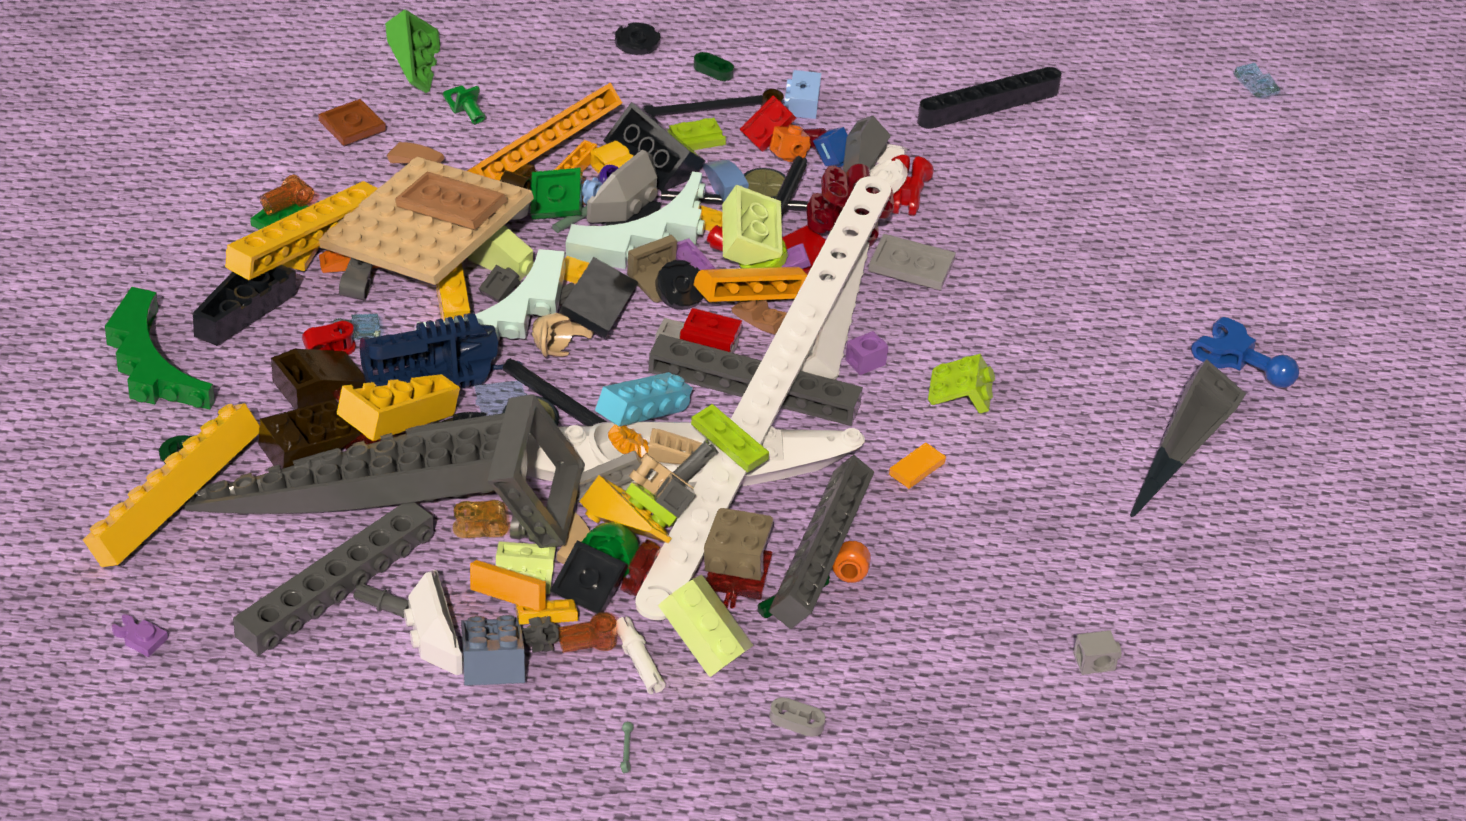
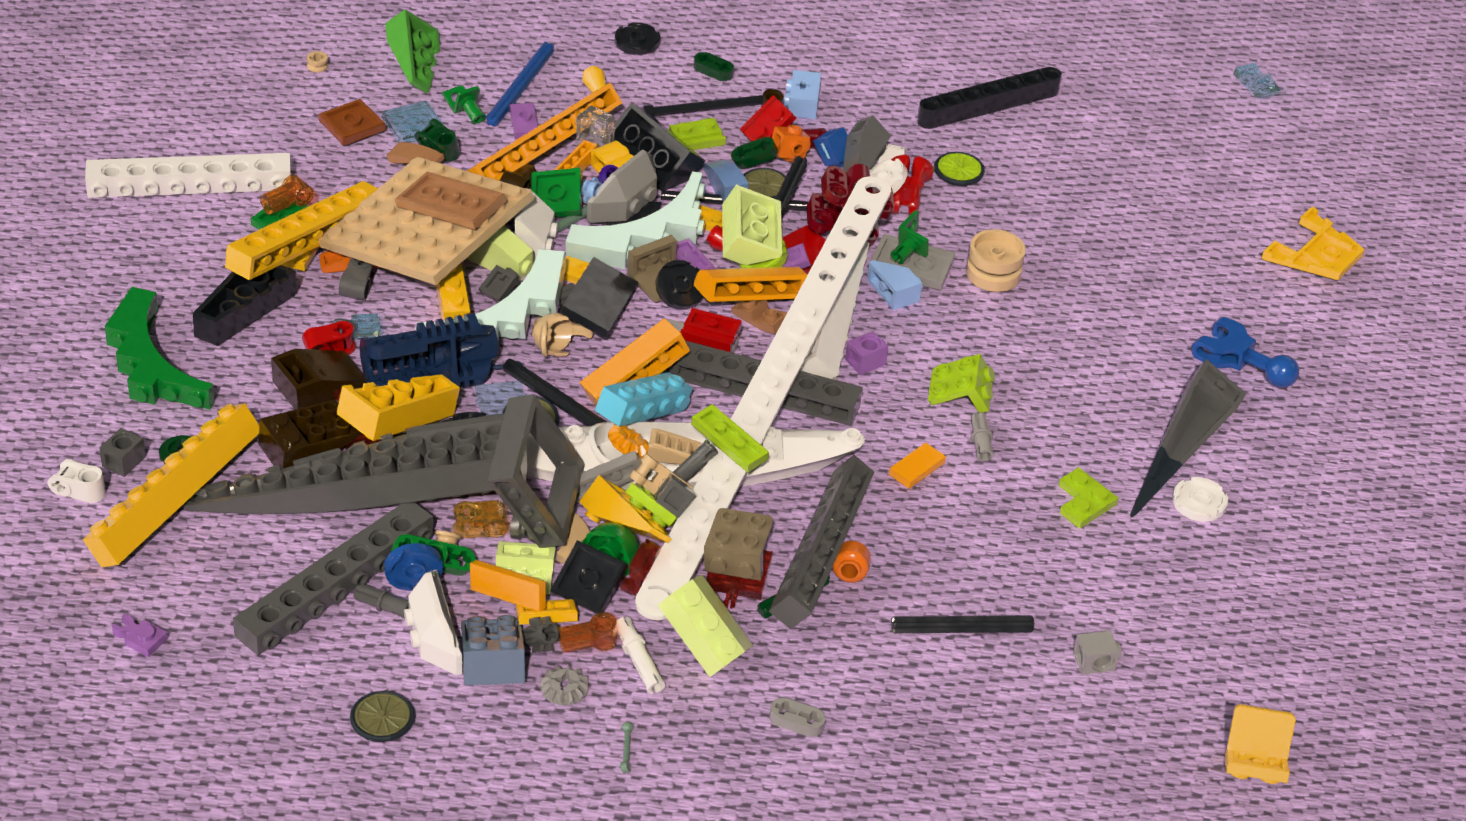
none -> white piece [48,459,106,503]
none -> white brick [85,153,292,198]
none -> dark grey brick [99,428,146,477]
none -> tan bush [306,51,328,72]
none -> olive wheel [350,691,415,742]
none -> clear light blue tile [382,100,443,143]
none -> blue tile [384,543,443,591]
none -> green beam [391,534,476,576]
none -> dark green piece [414,118,461,162]
none -> tan bush [435,531,461,545]
none -> blue axle [486,41,554,127]
none -> medium lavender plate [510,103,538,140]
none -> white slope [515,188,558,261]
none -> light grey gear [541,665,589,705]
none -> clear bracket [575,106,615,148]
none -> light orange brick [579,318,690,406]
none -> yellow cone [582,66,606,92]
none -> dark green beam [731,137,778,169]
none -> light blue slope [867,260,923,310]
none -> green bracket [890,210,929,264]
none -> black axle [891,615,1035,634]
none -> lime wheel [934,152,985,186]
none -> tan wheel [966,229,1026,292]
none -> light grey axle [971,412,994,461]
none -> lime plate [1059,467,1119,529]
none -> white tile [1172,477,1228,522]
none -> yellow bracket [1225,704,1296,784]
none -> yellow wing [1262,207,1365,280]

